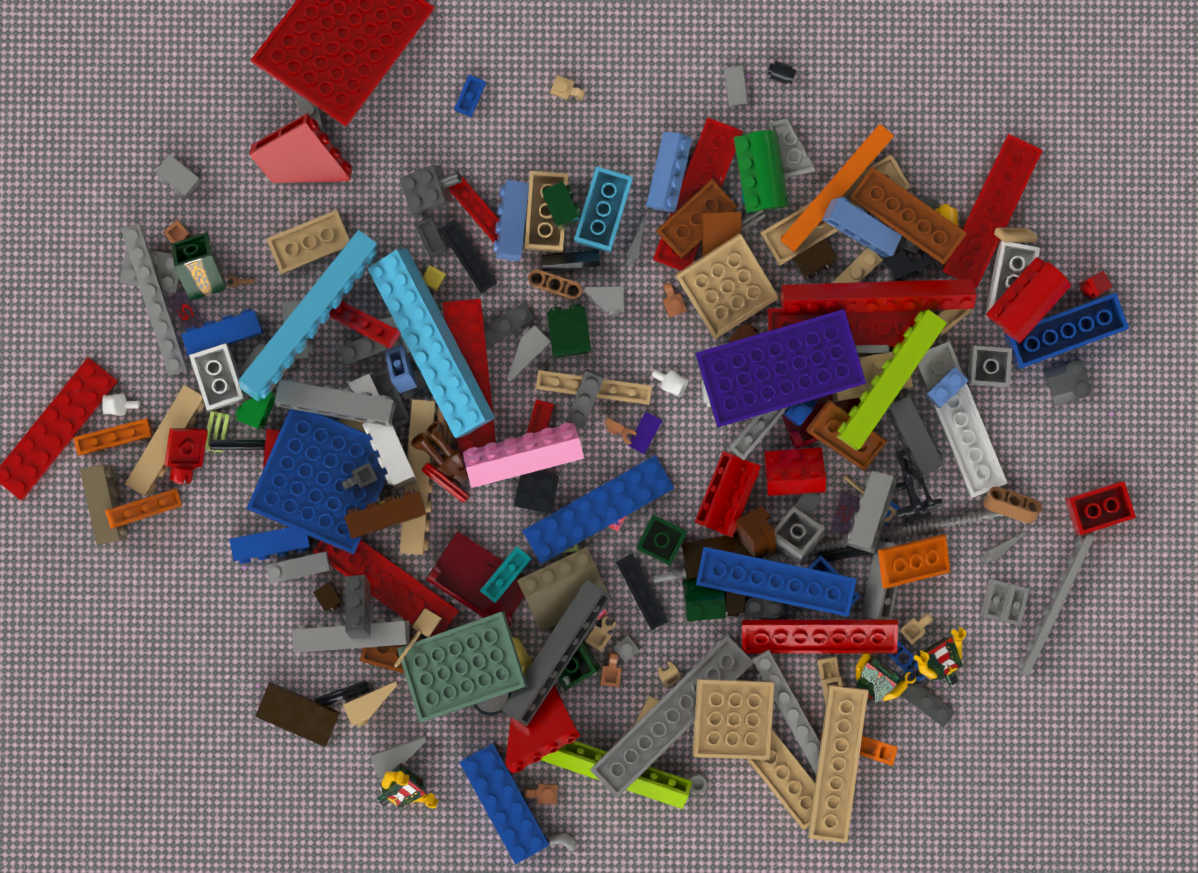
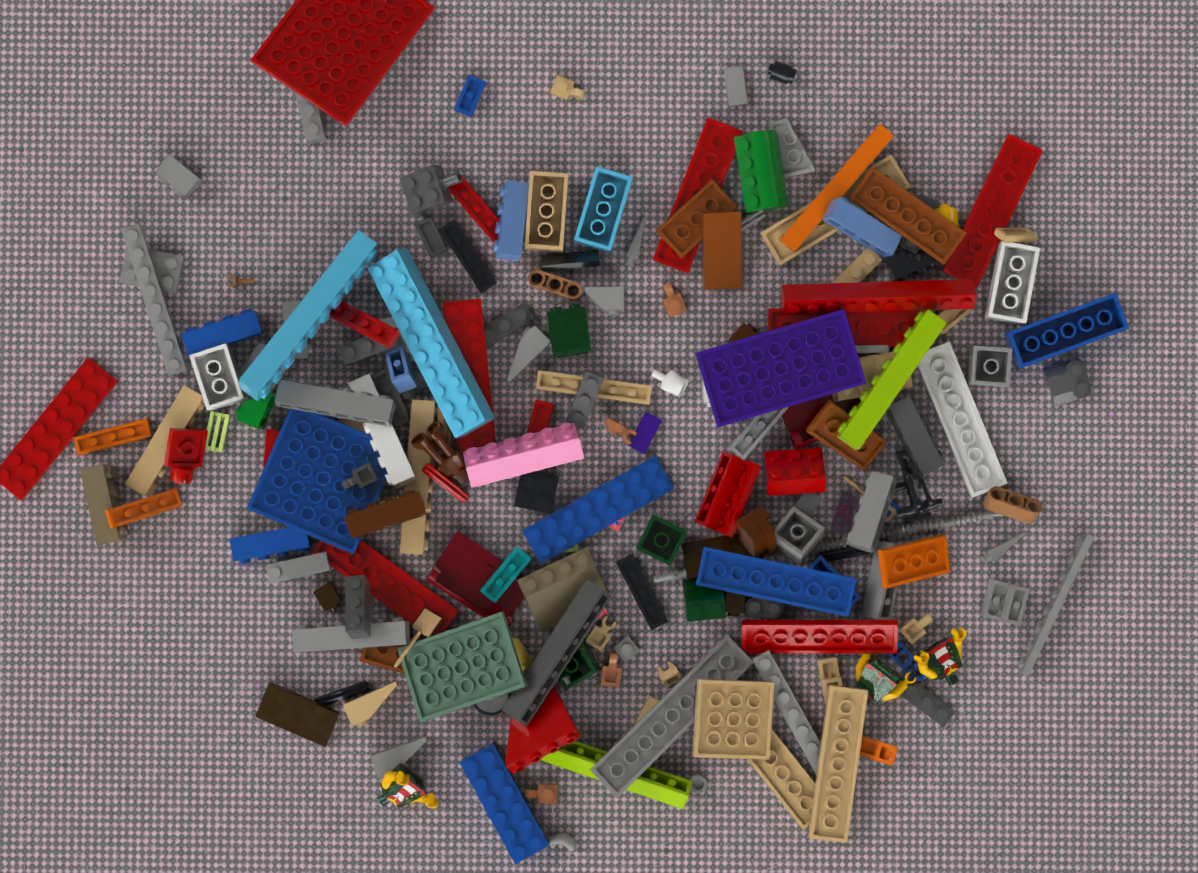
white piece [102,394,140,416] -> none
nougat plate [163,220,191,243] -> none
clear purple tile [167,291,205,329] -> none
dark green slope [171,232,227,301] -> none
black axle [209,440,266,450] -> none
slope [249,113,353,183] -> none
tan plate [266,210,350,275] -> none
light yellow tile [422,265,446,291] -> none
dark green brick [542,181,581,231] -> none
medium blue brick [646,132,692,213] -> none
tan plate [675,233,779,339] -> none
blue slope [783,398,819,426] -> none
dark brown brick [791,238,838,280] -> none
medium blue brick [924,367,969,408] -> none
red brick [986,257,1071,343] -> none
red brick [1064,481,1136,535] -> none
red slope [1080,270,1113,300] -> none

